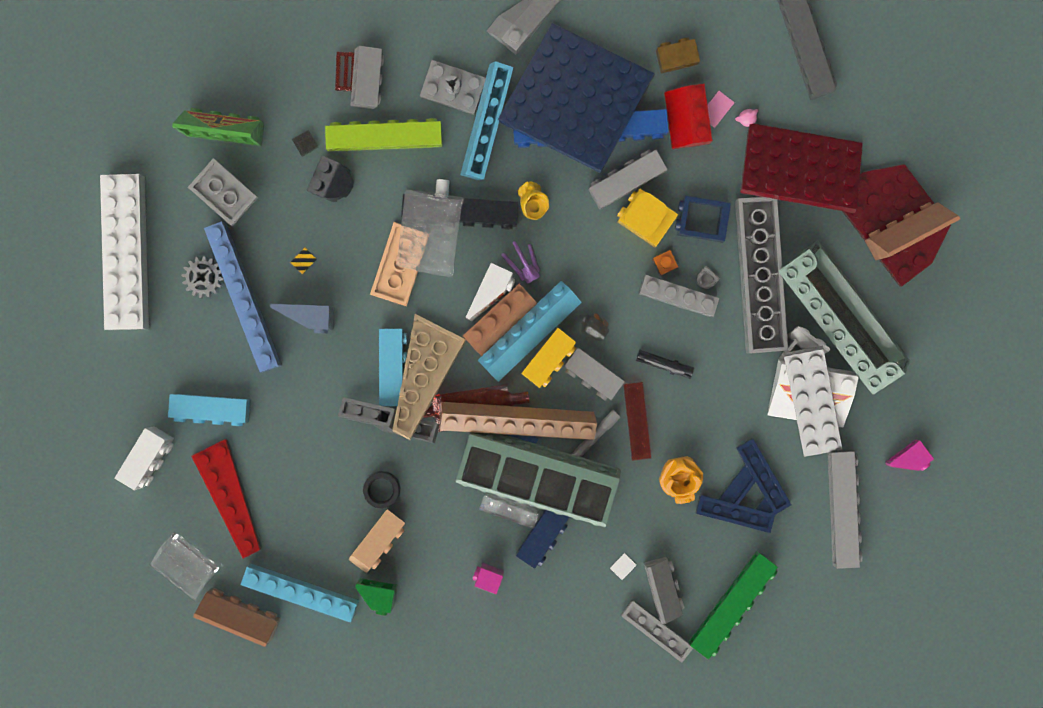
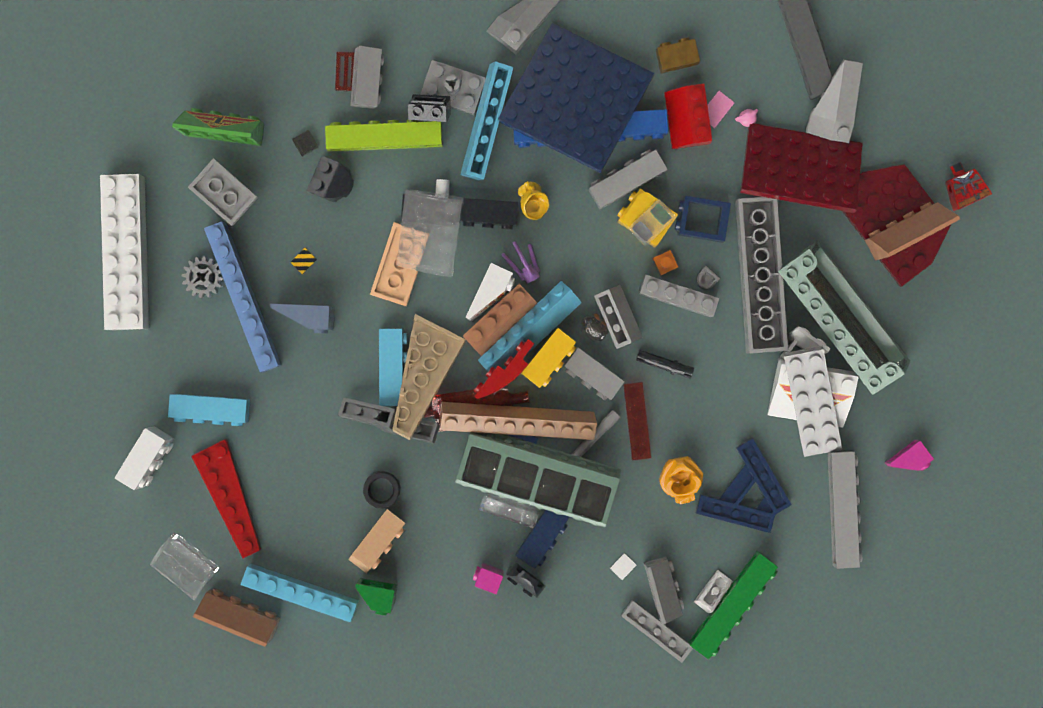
none -> window [408,94,451,122]
none -> red slope [474,339,534,399]
none -> black slope [506,562,546,598]
none -> light grey brick [594,285,643,349]
none -> clear piece [628,199,676,246]
none -> white slope [694,570,733,613]
none -> light grey wedge [806,59,863,143]
none -> torso [945,162,992,211]

